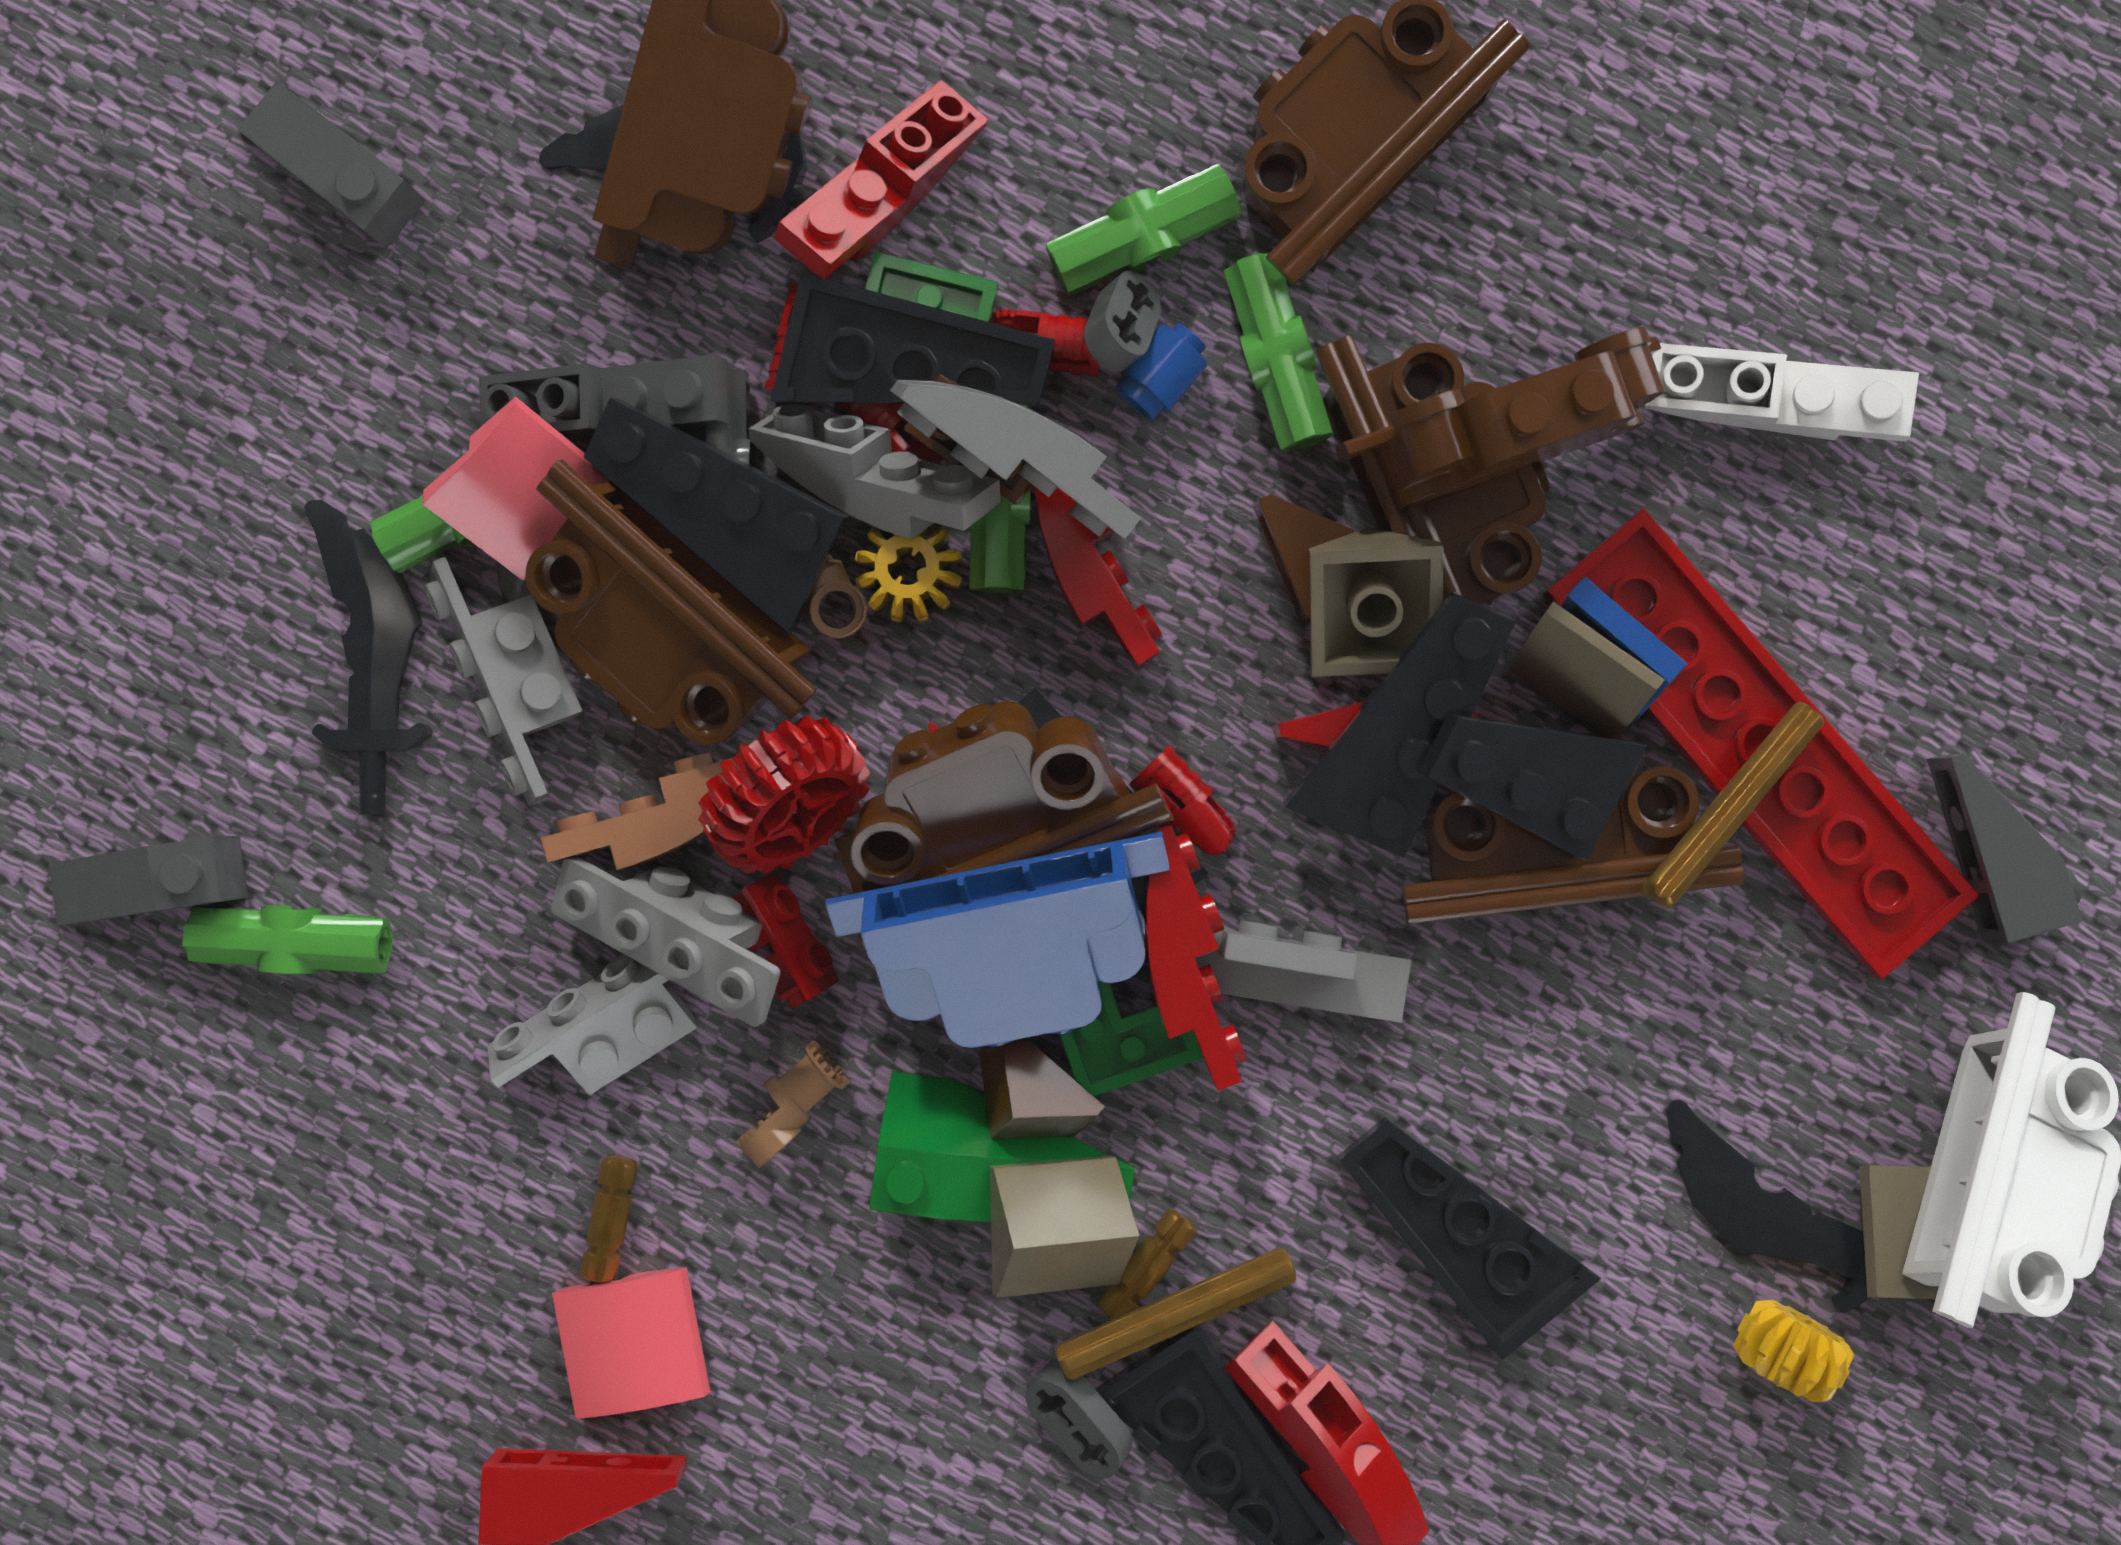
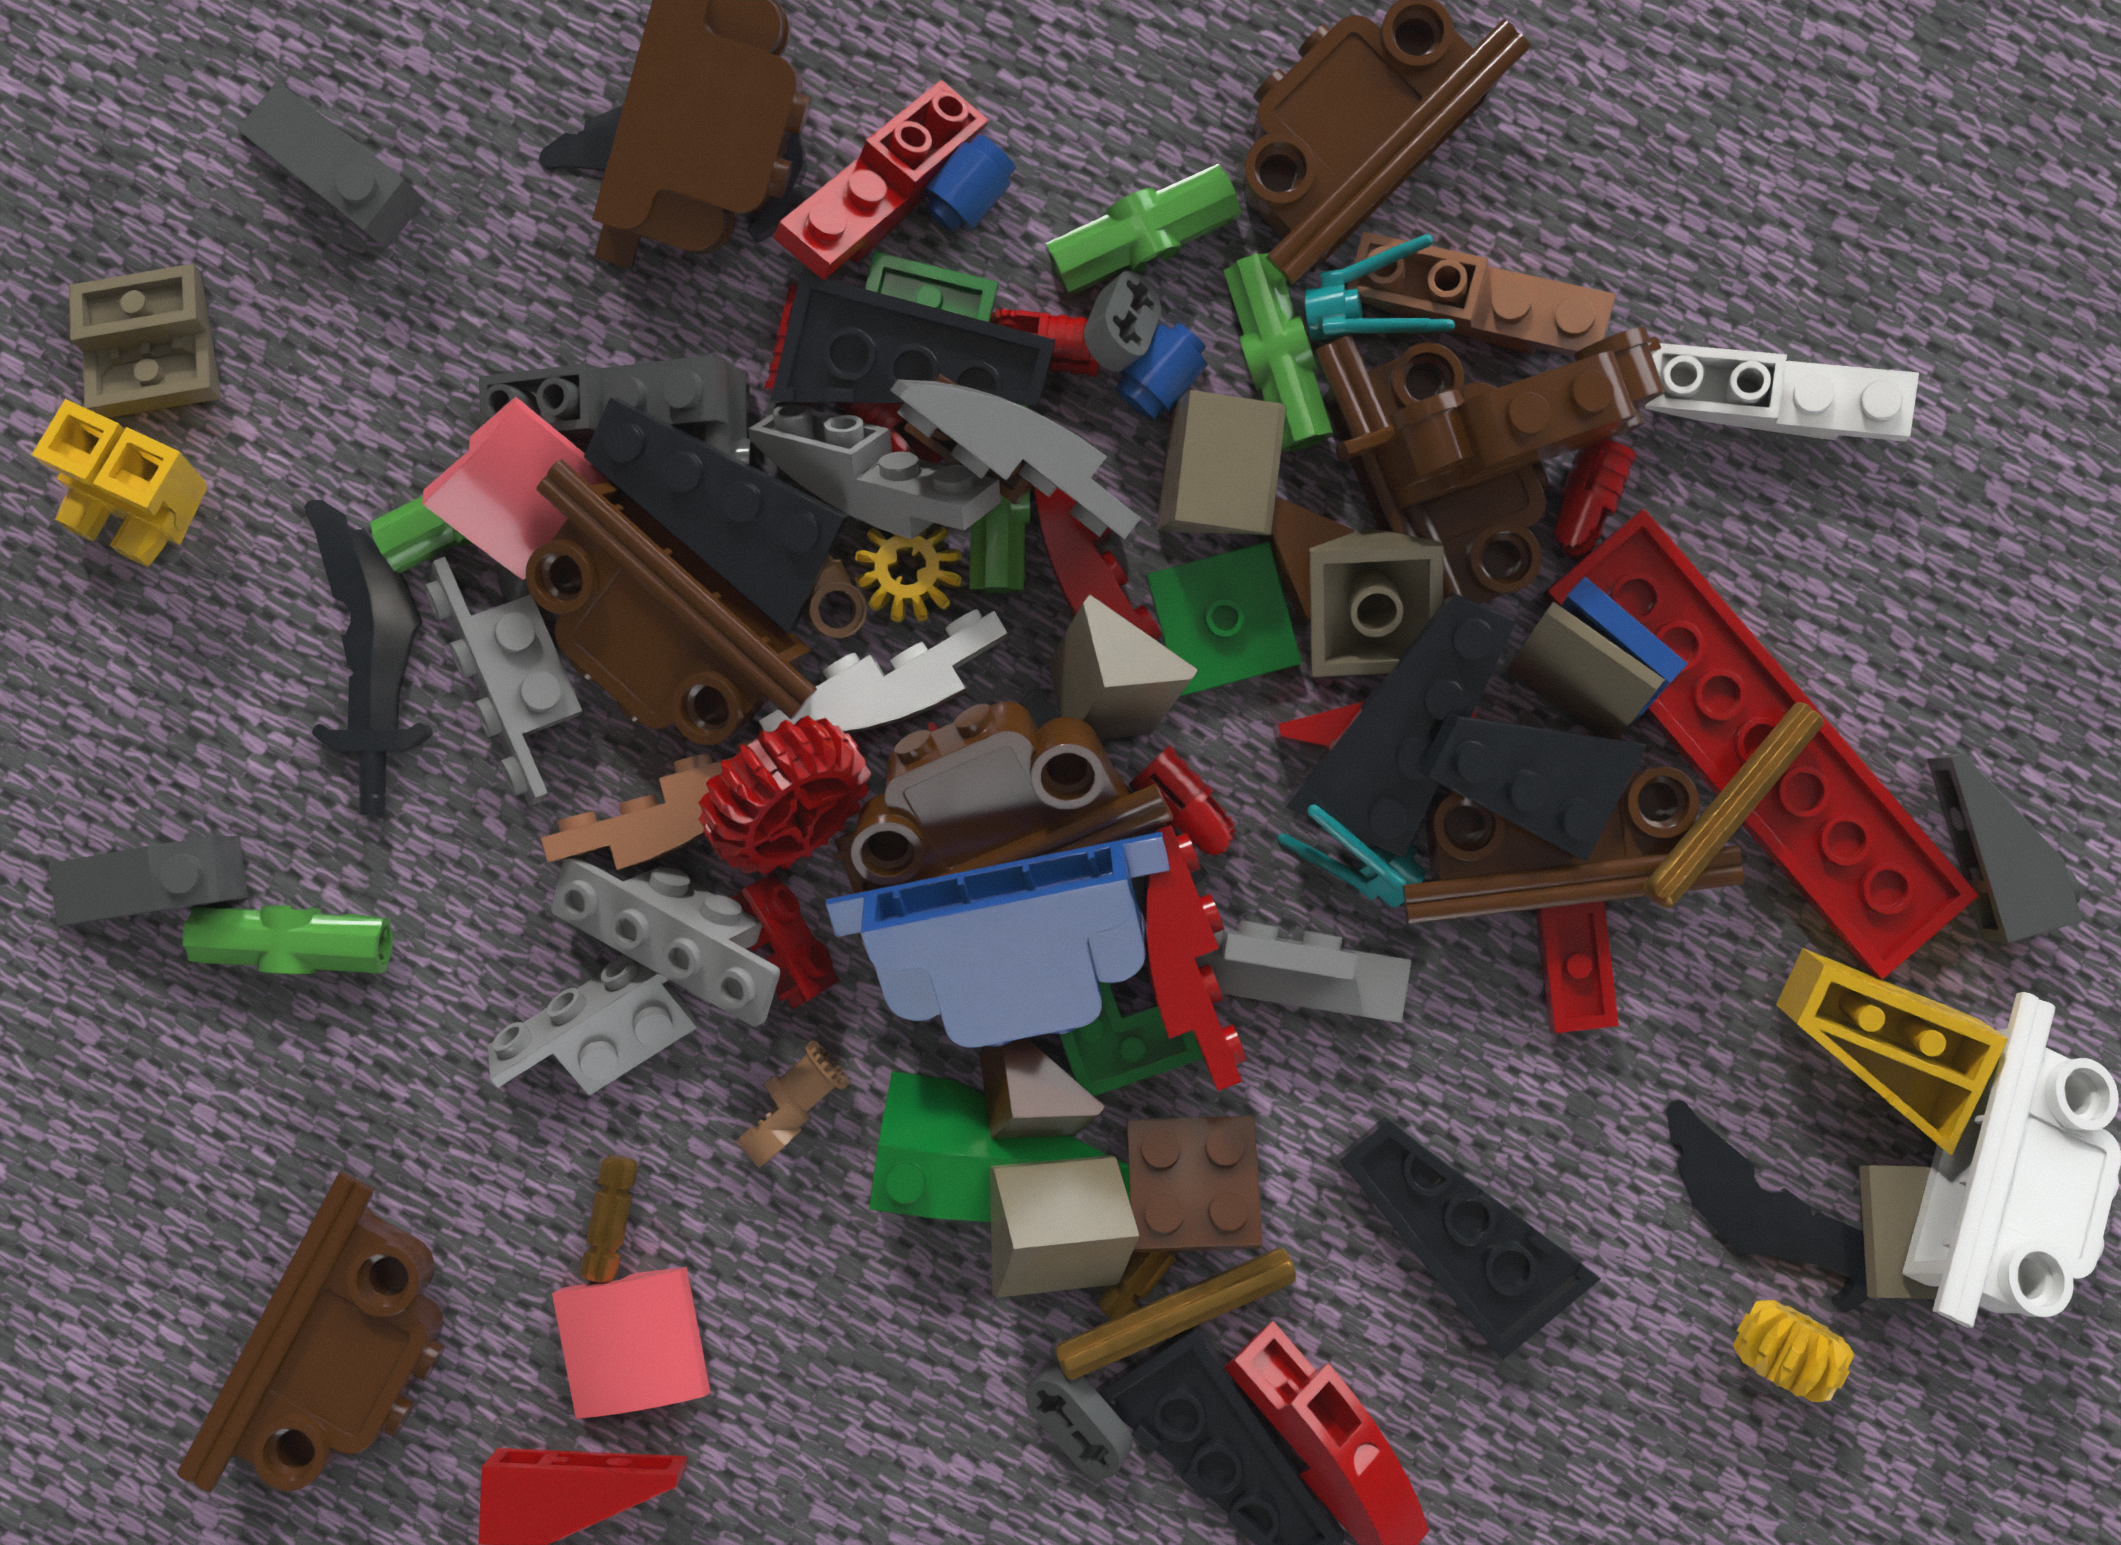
none -> yellow hips [31,399,207,567]
none -> dark tan slope [69,263,221,418]
none -> reddish brown brick [176,1171,445,1492]
none -> white slope [759,609,1009,734]
none -> blue brick [923,134,1016,233]
none -> dark tan slope [1048,594,1198,740]
none -> reddish brown plate [1127,1116,1263,1253]
none -> green plate [1146,541,1302,697]
none -> dark tan slope [1156,390,1286,535]
none -> teal plant [1277,804,1426,908]
none -> teal plant [1305,234,1455,341]
none -> nougat slope [1347,231,1616,357]
none -> red plate [1535,901,1619,1033]
none -> red hinge [1553,439,1637,561]
none -> yellow wedge [1776,948,2008,1156]

